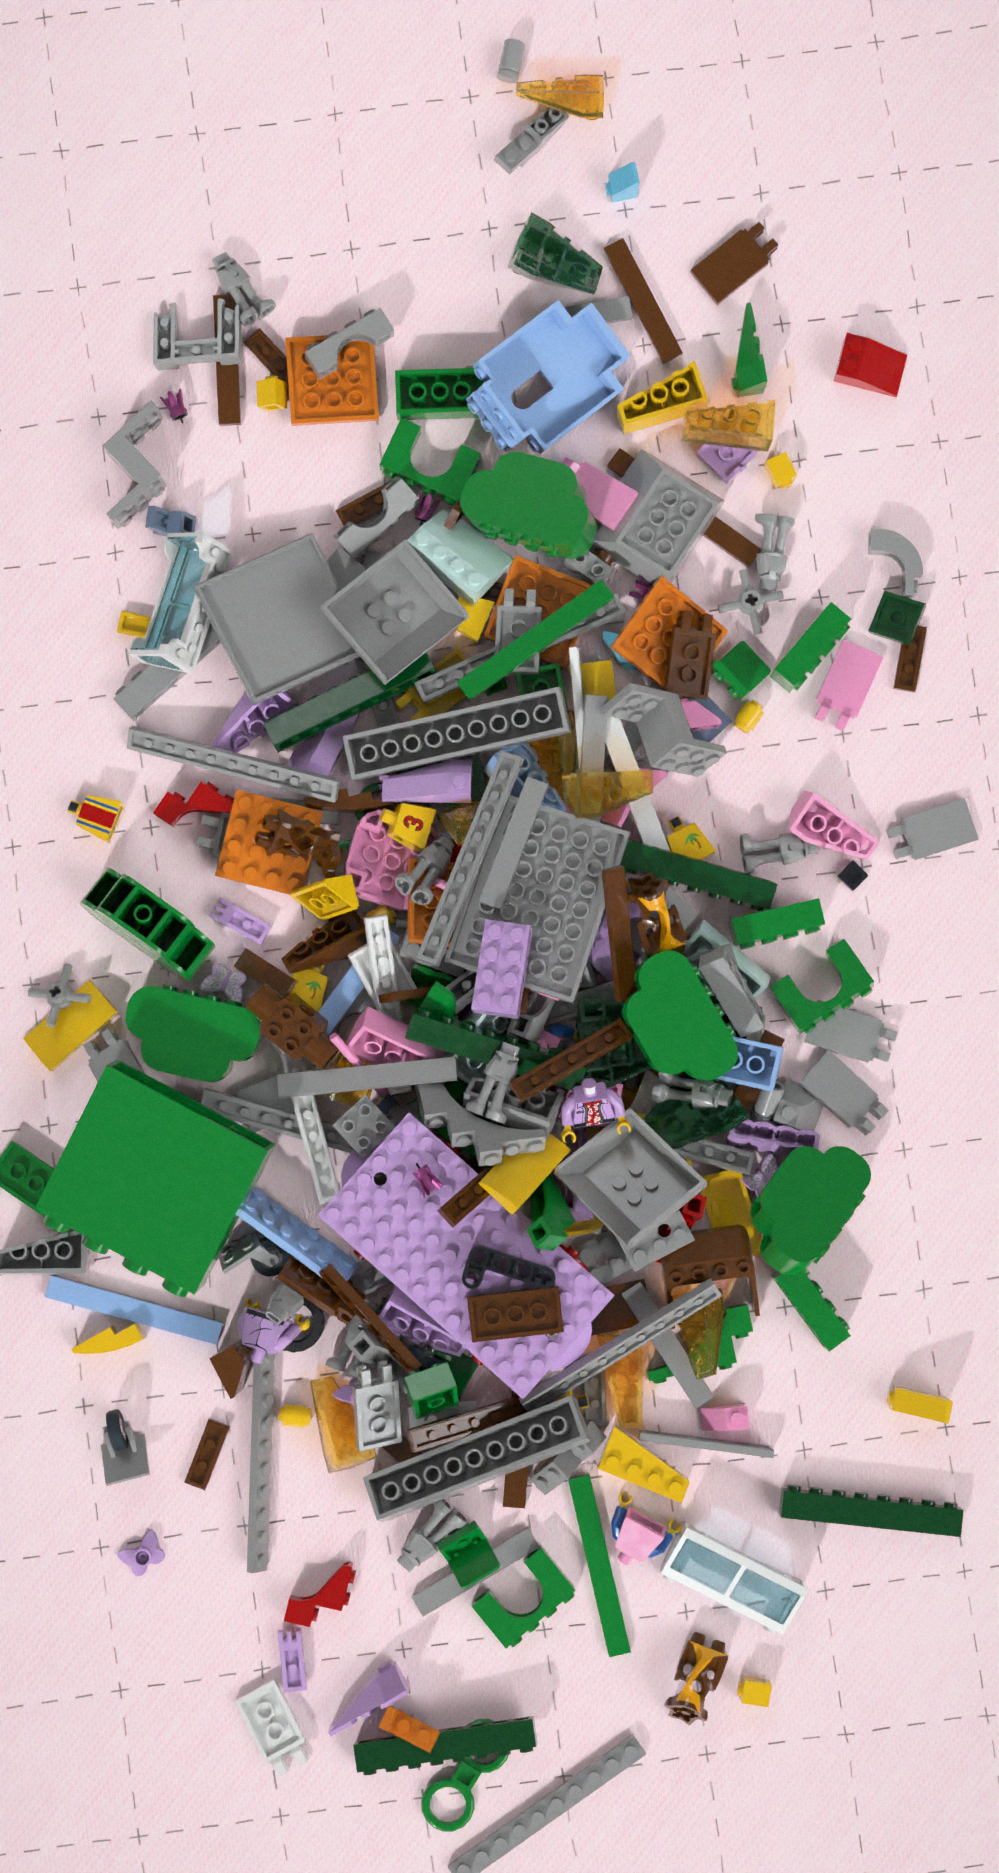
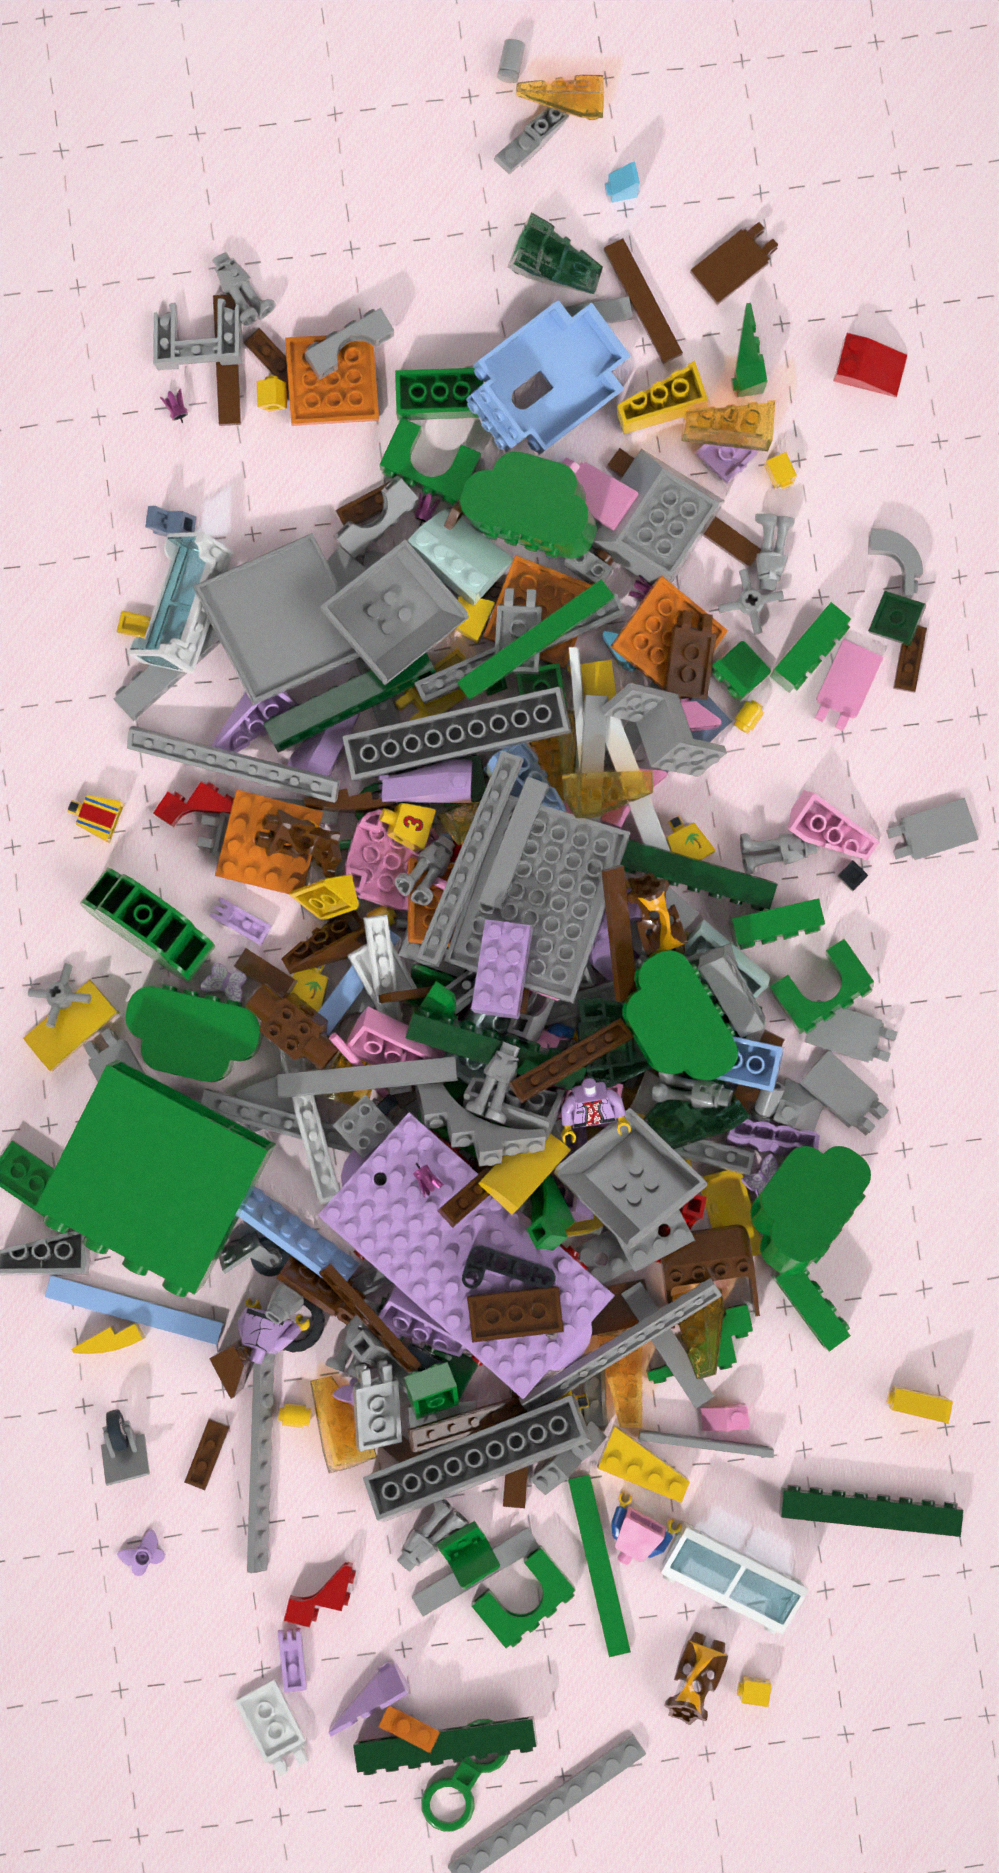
light grey bracket [103,400,166,529] -> none

